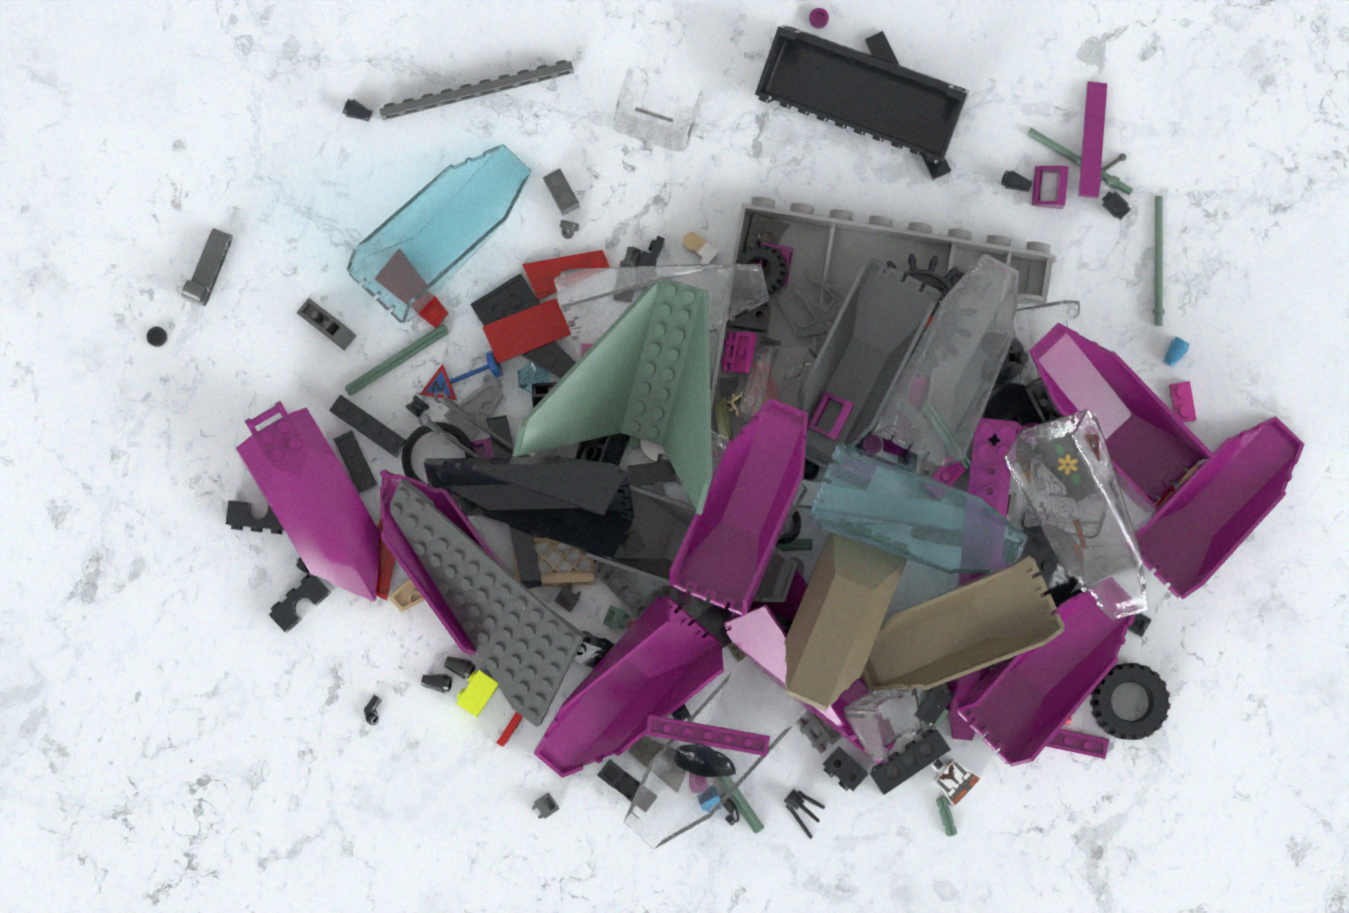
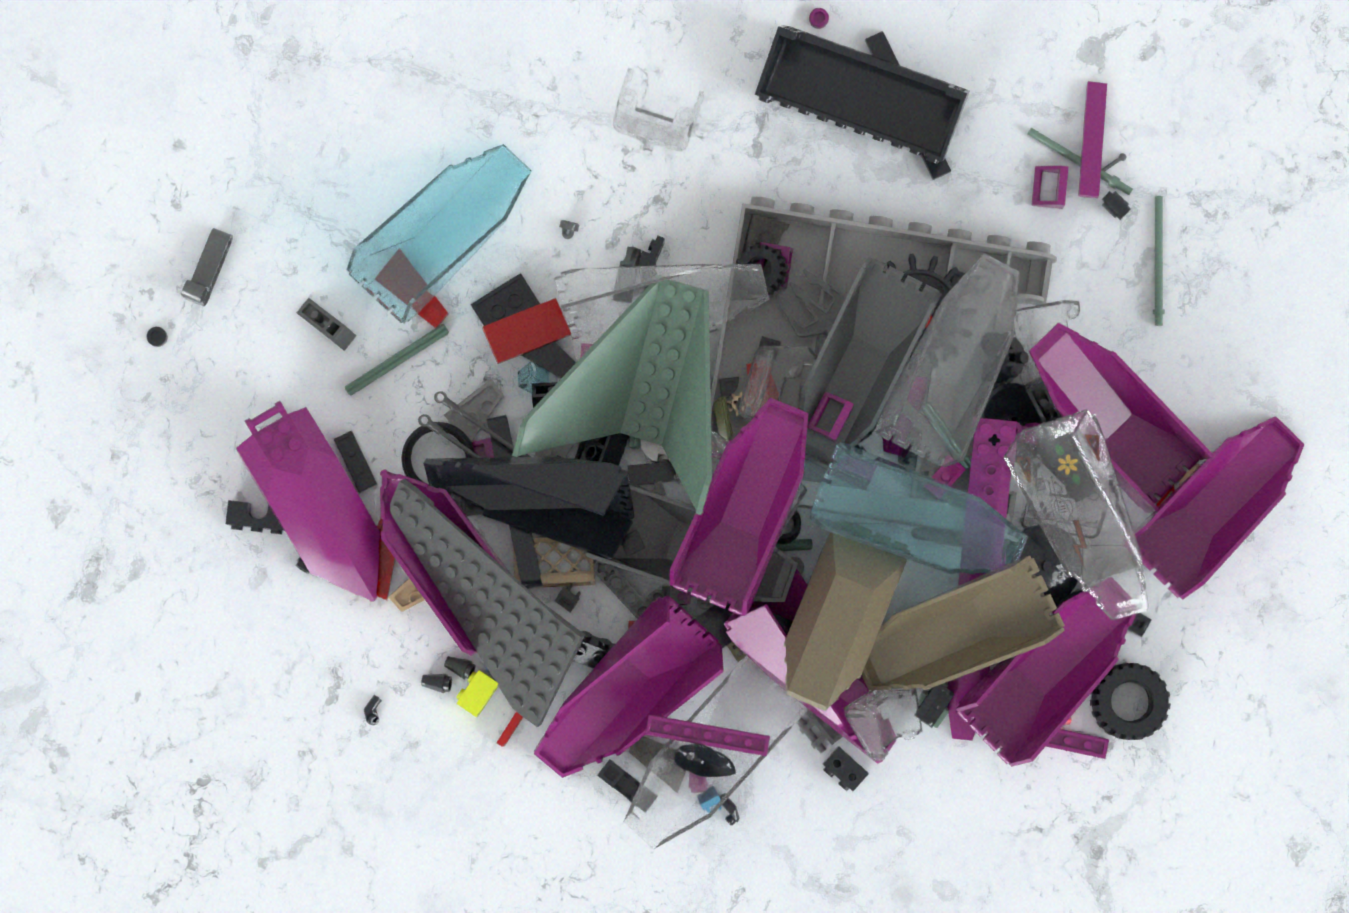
black arch [268,574,332,633] -> none
black brick [329,394,406,458] -> none
black cone [342,99,373,122] -> none
dark grey plate [379,60,574,121] -> none
black wheel [405,395,430,418] -> none
blue piece [419,350,503,400] -> none
red wing [522,250,611,301] -> none
dark grey tile [532,792,560,819] -> none
dark grey brick [543,168,580,216] -> none
sand green tile [603,605,630,629] -> none
black wheel [672,704,692,720] -> none
leg [683,232,719,270] -> none
sand green axle [716,776,764,834] -> none
dark pink plate [721,332,757,374] -> none
black brick [728,299,771,333] -> none
black plant [784,789,825,839] -> none
black tile [803,460,819,480] -> none
magenta tile [862,435,882,455] -> none
black brick [869,728,951,795] -> none
torso [931,758,981,807] -> none
sand green axle [936,797,957,837] -> none
black cone [1001,170,1032,192] -> none
dark azure cone [1164,336,1190,367] -> none
dark pink plate [1169,381,1197,423] -> none

